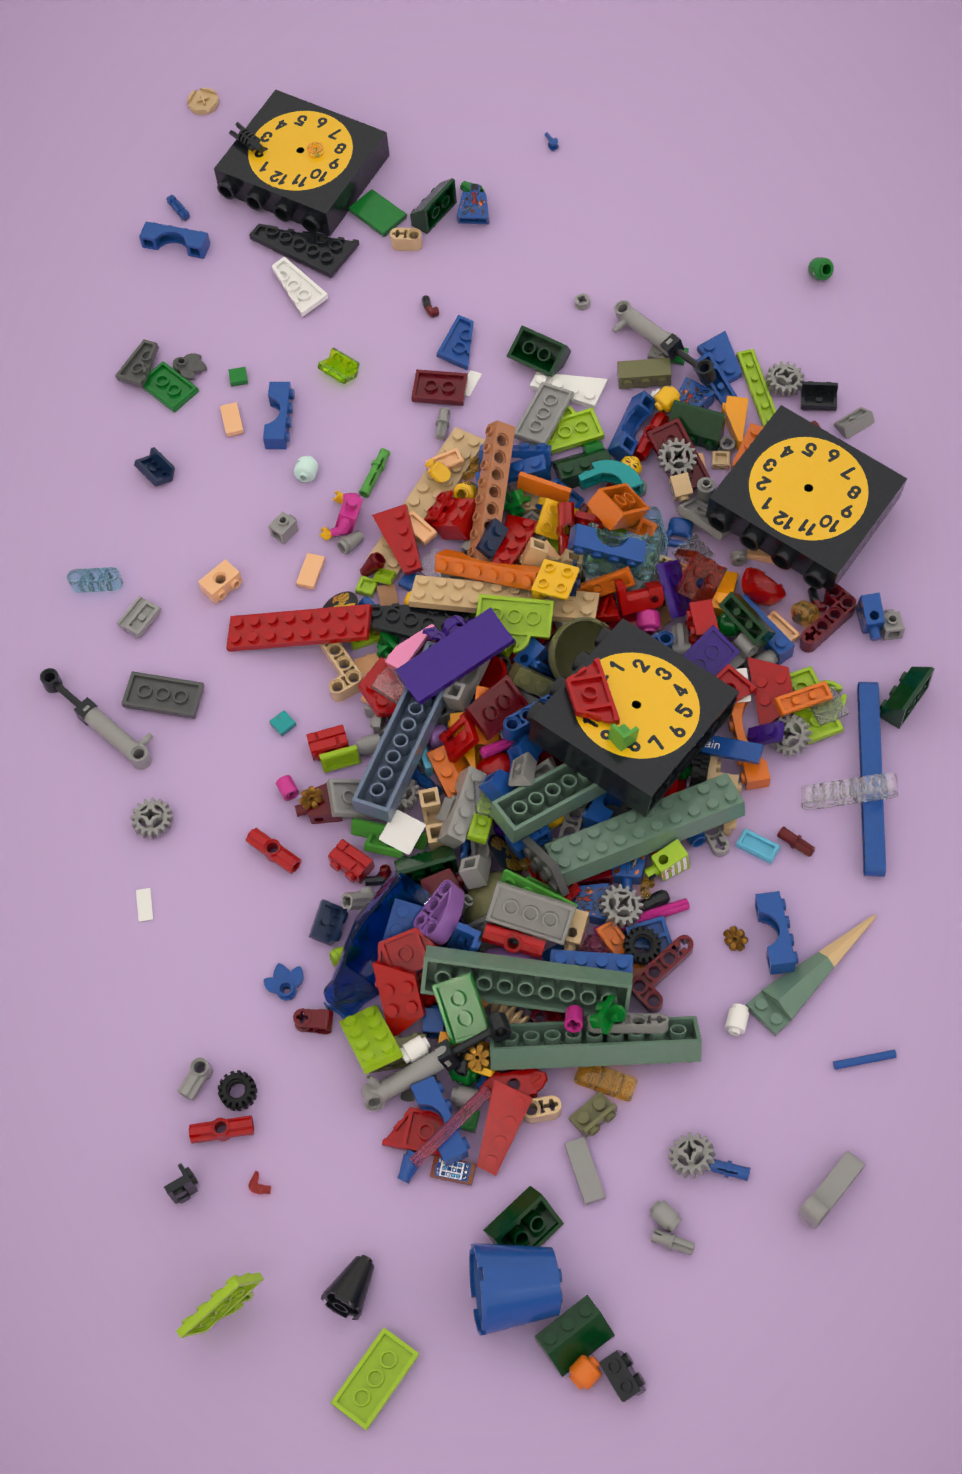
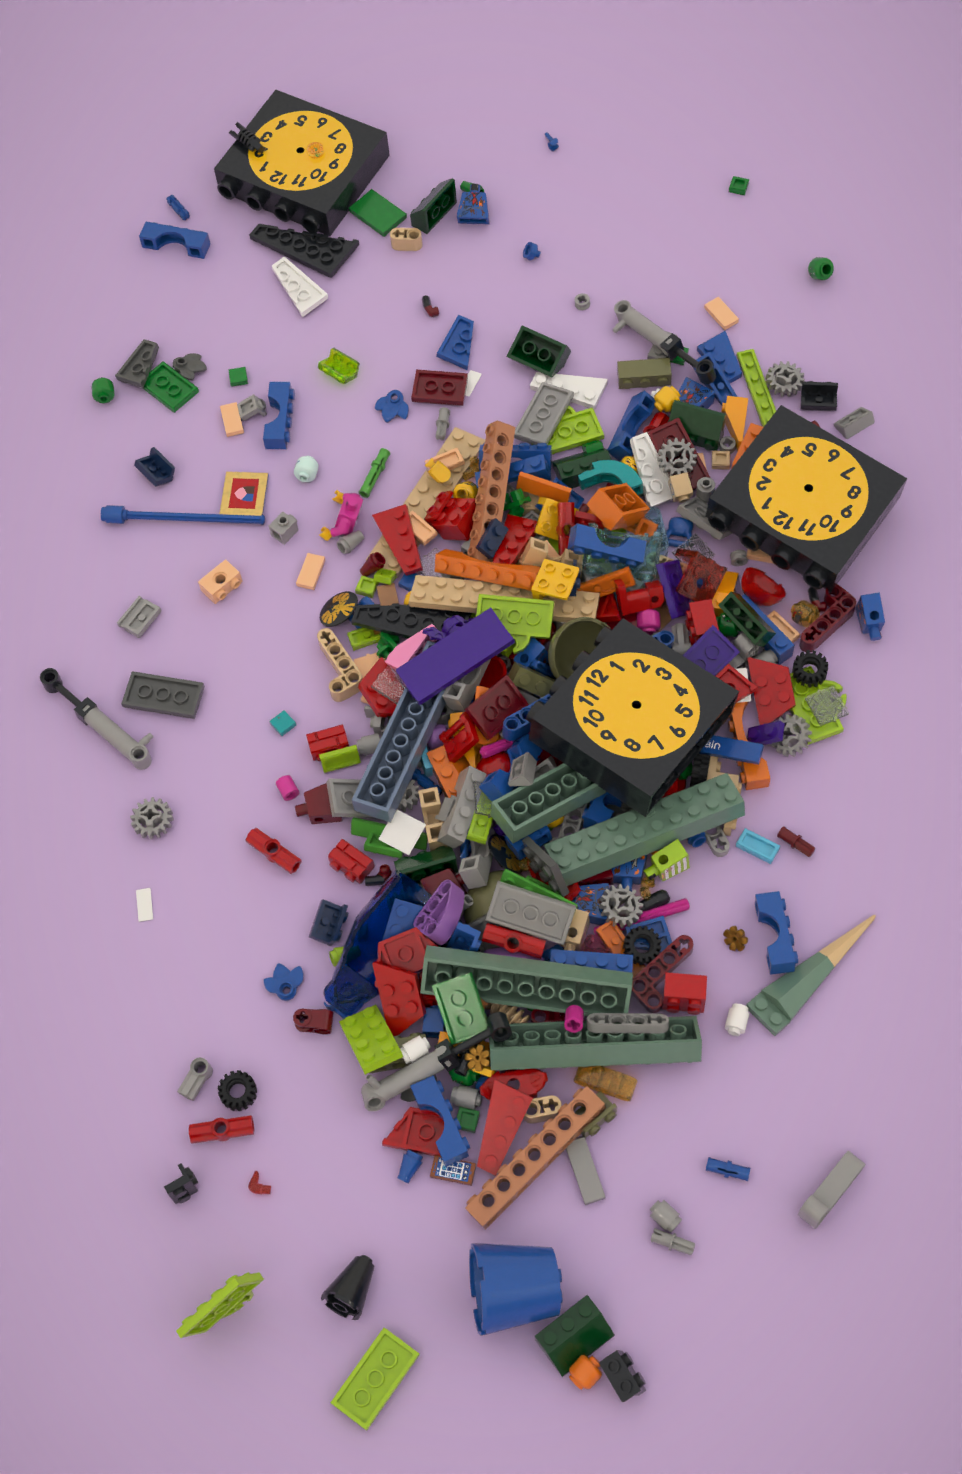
clear light blue beam [67,567,123,593] -> none
tan tile [187,88,219,115] -> none
red plate [226,604,372,652] -> none
pearl gold plant [299,786,323,809] -> none
light grey piece [341,886,381,913] -> none
clear pink axle [410,1086,492,1167] -> none
dark green slope [483,1186,564,1246] -> none
red wing [565,658,620,725] -> none
green hips [589,994,627,1034] -> none
bright green panel [608,723,639,751] -> none
light grey gear [668,1132,716,1179] -> none
orange tile [773,681,834,717] -> none
clear beam [801,773,898,810] -> none
blue bar [833,1050,897,1070] -> none
blue beam [857,682,886,877] -> none
dark green slope [880,667,934,729] -> none
light grey brick [881,609,905,640] -> none
none -> green head [91,377,115,403]
none -> flag [101,472,269,525]
none -> light grey bracket [237,394,267,421]
none -> blue plate [375,390,409,423]
none -> nougat brick [465,1086,606,1230]
none -> blue tile [523,242,541,260]
none -> white wing [630,432,673,509]
none -> red brick [663,972,707,1015]
none -> light nougat tile [704,297,739,331]
none -> green tile [729,176,749,196]
none -> black tyre [792,650,828,688]

